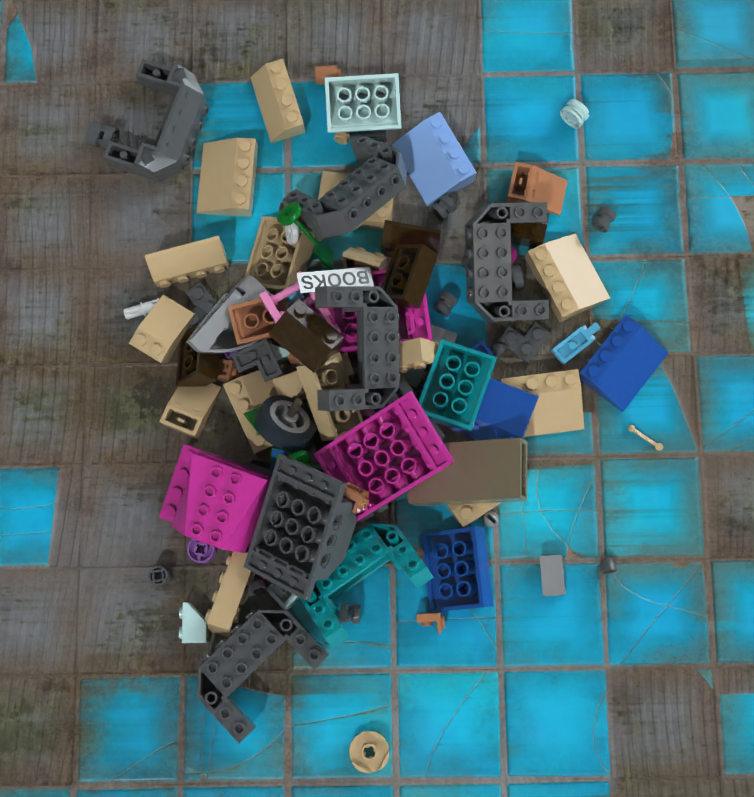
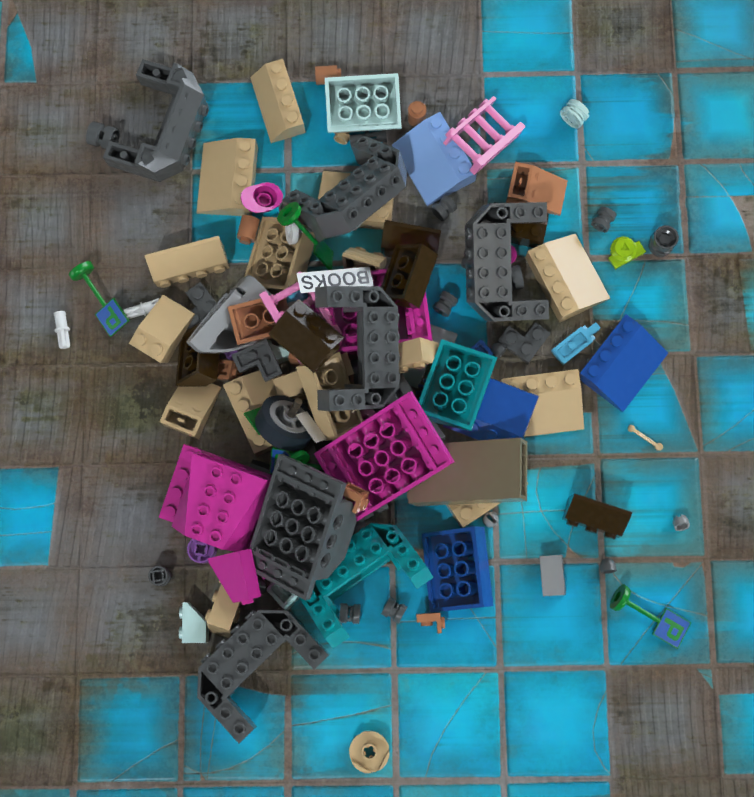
none -> white axle [54,311,70,349]
none -> green piece [68,261,130,337]
none -> dark pink slope [208,549,261,605]
none -> nougat brick [237,215,260,245]
none -> dark pink piece [240,182,283,213]
none -> white sticker [296,411,327,443]
none -> dark grey wheel [381,597,408,624]
none -> nougat brick [408,101,427,127]
none -> bright pink fence [443,96,526,175]
none -> dark brown slope [562,494,632,540]
none -> lime piece [608,236,646,270]
none -> green piece [610,584,691,649]
none -> dark grey wheel [648,225,679,257]
none -> light grey hinge [673,514,690,531]

